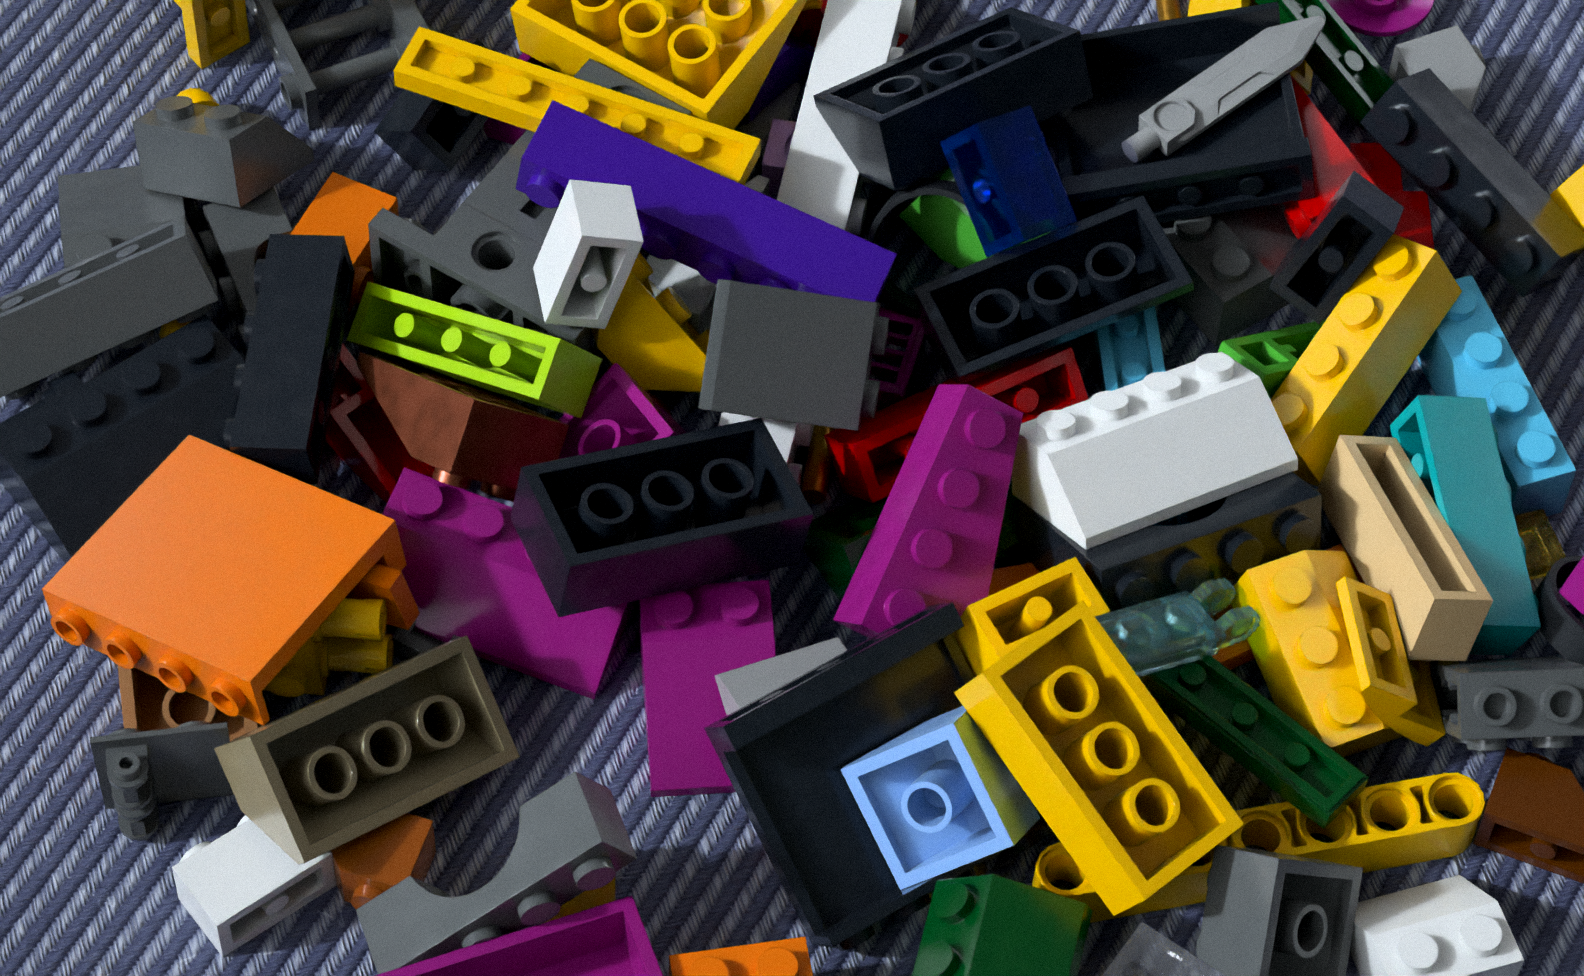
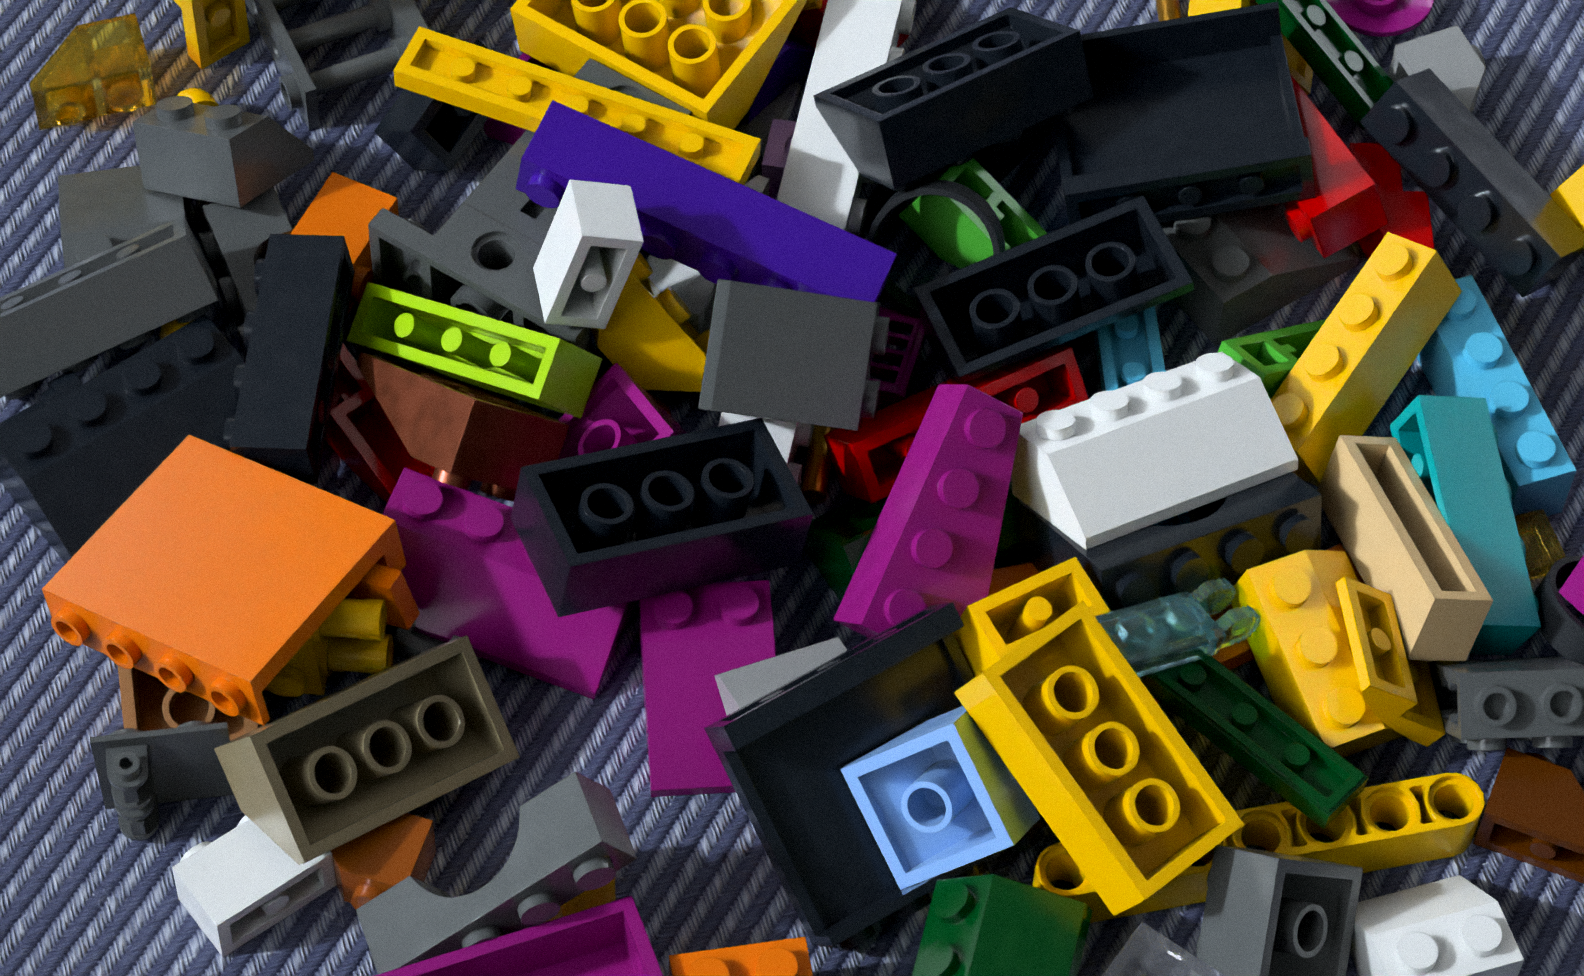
clear blue brick [940,105,1077,258] -> none
light grey piece [1122,16,1325,162] -> none
black brick [1269,171,1404,324] -> none
none -> clear yellow slope [30,13,157,130]

